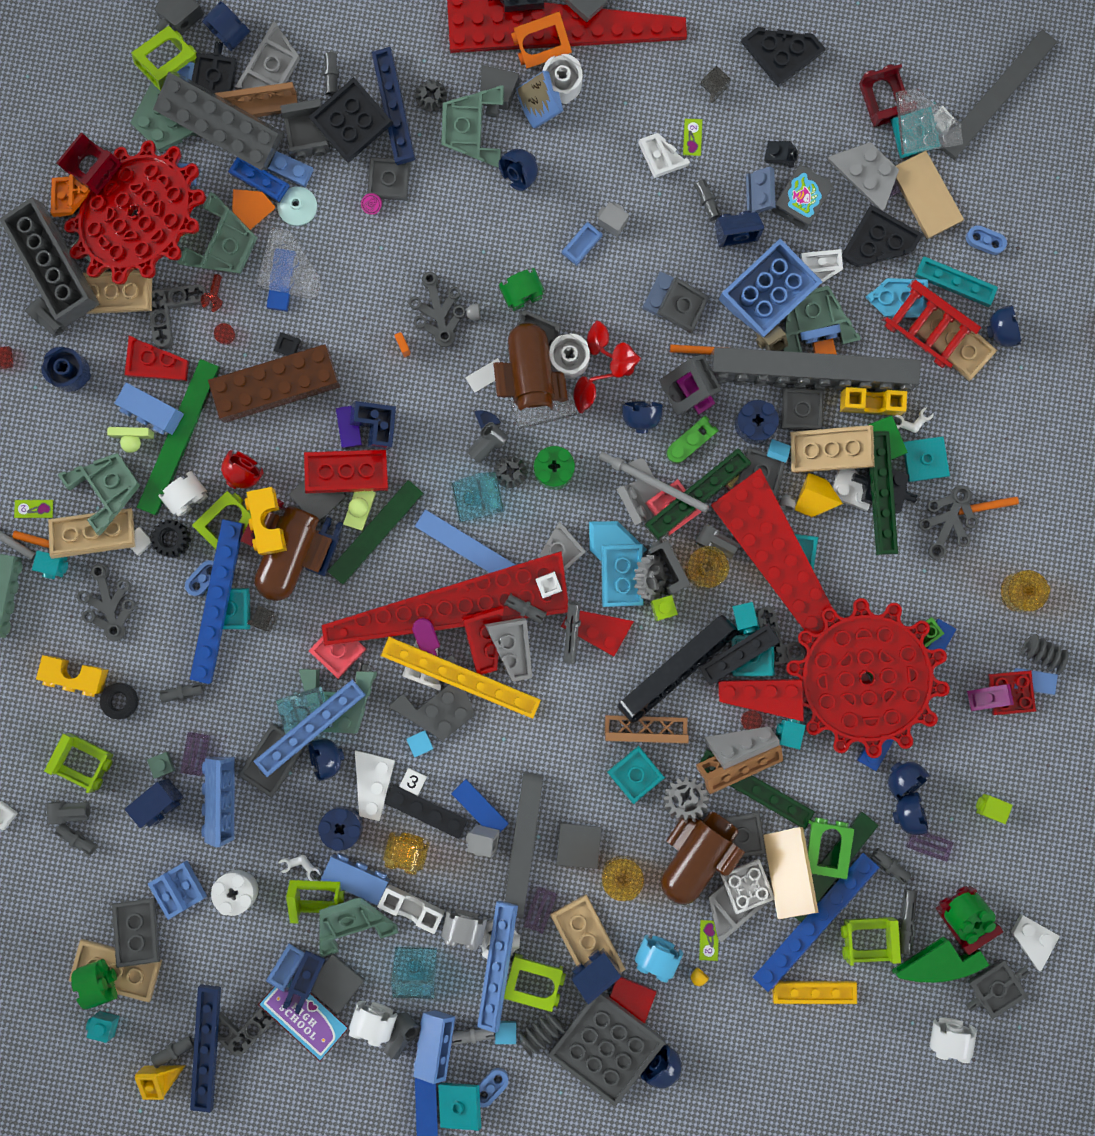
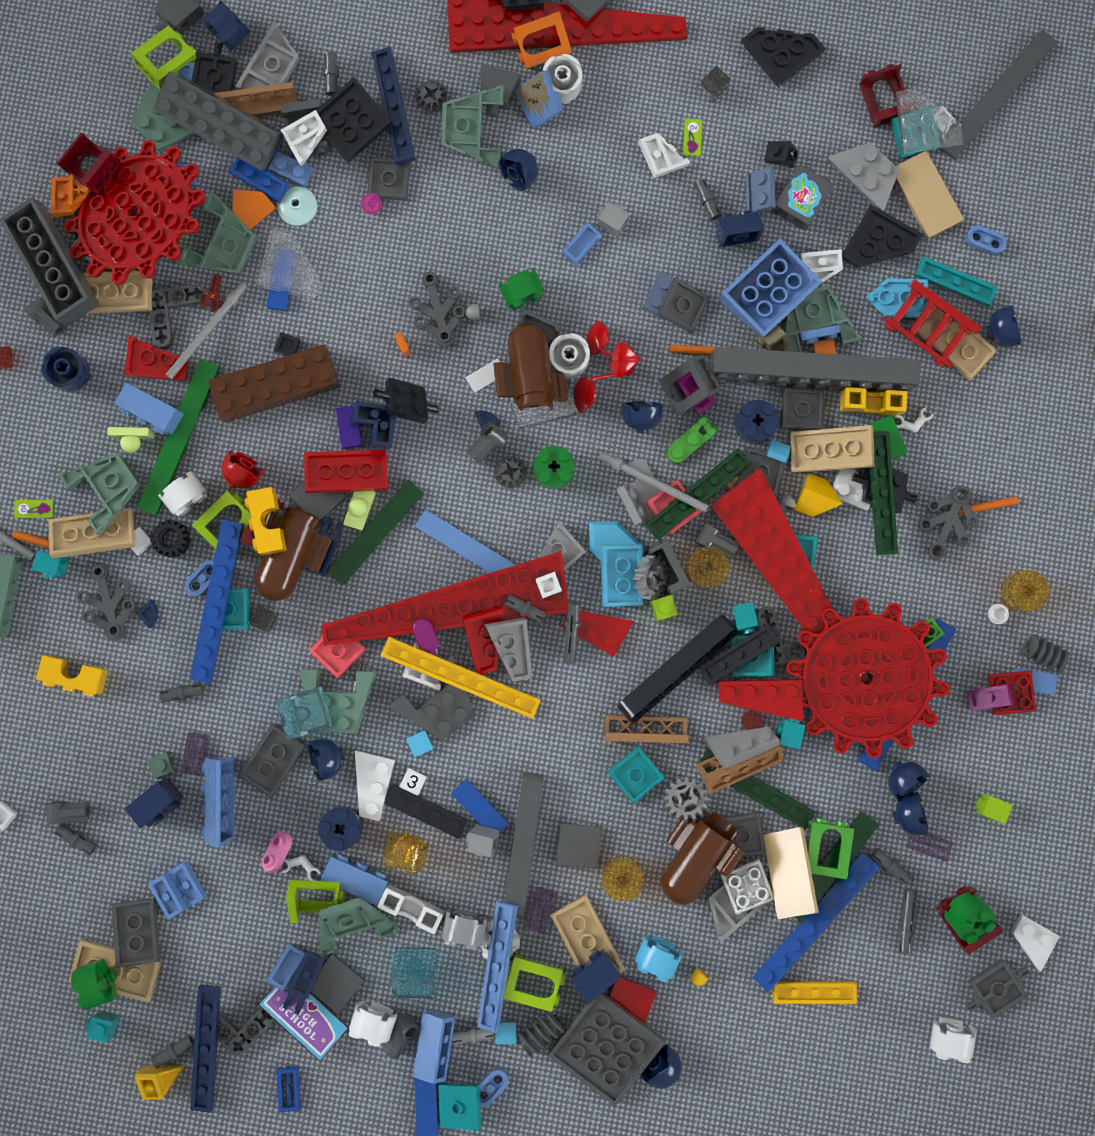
lime panel [44,733,114,793] -> none
black tyre [100,683,138,720] -> none
white brick [211,869,259,916] -> none
clear red tile [214,323,235,345] -> none
medium blue tile [253,679,366,777] -> none
clear light blue slope [451,472,504,522] -> none
lime sticker [699,920,719,961] -> none
lime panel [841,917,901,966] -> none
green slope [891,937,989,983] -> none
teal plate [904,436,950,483] -> none
none -> dark blue tile [136,600,158,629]
none -> light grey bar [165,282,248,380]
none -> bright pink plate [262,831,292,873]
none -> blue tile [277,1066,301,1112]
none -> white wing [281,110,327,166]
none -> black plate [373,377,439,424]
none -> white plate [988,604,1009,624]

